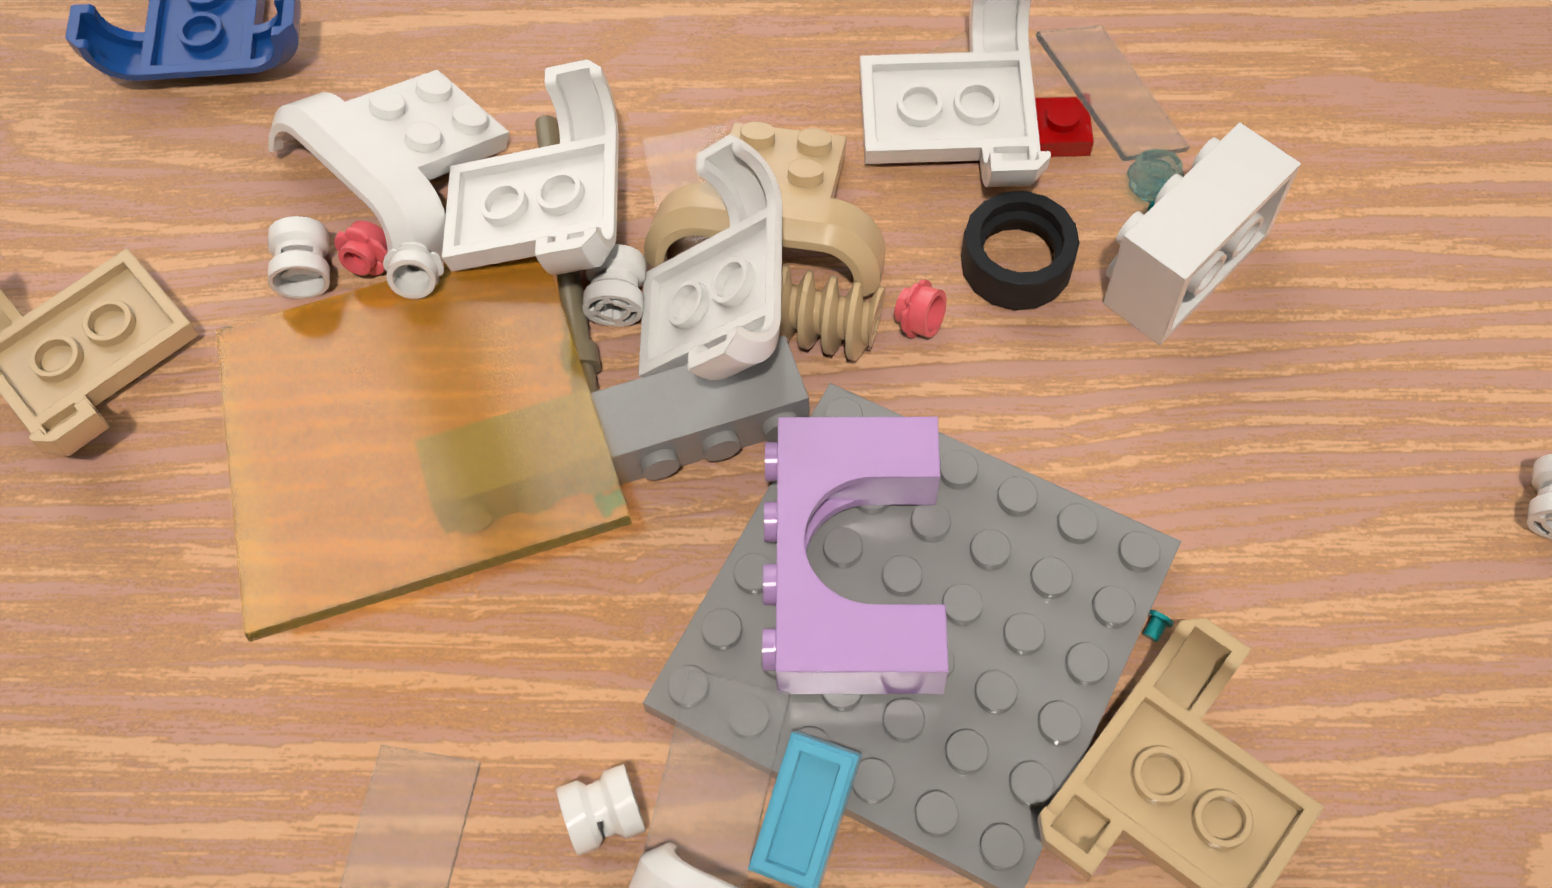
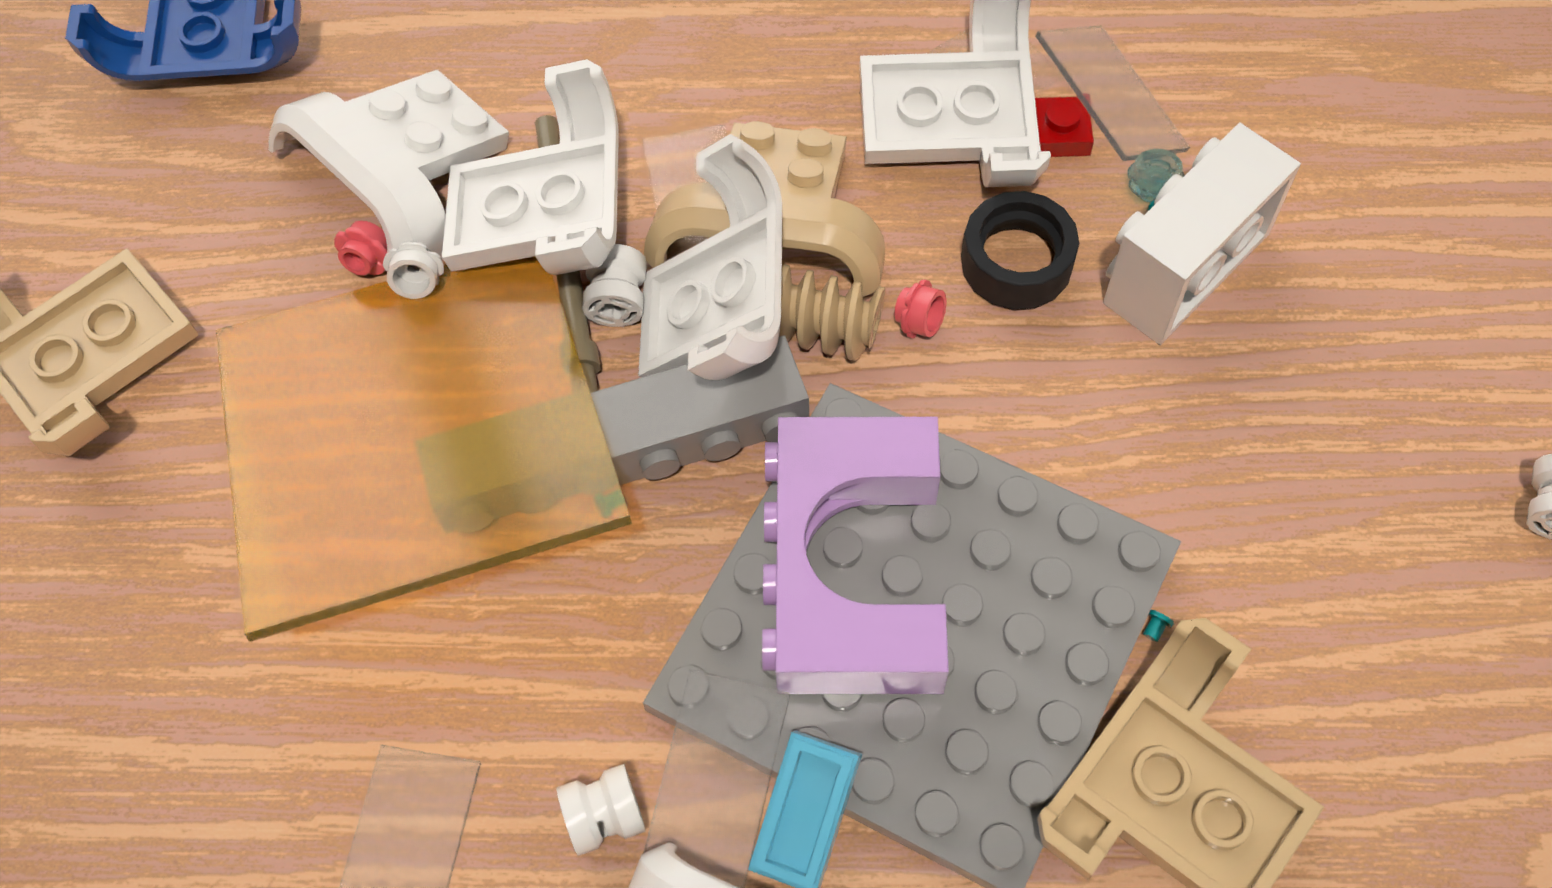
white wheel [268,216,330,299] -> none

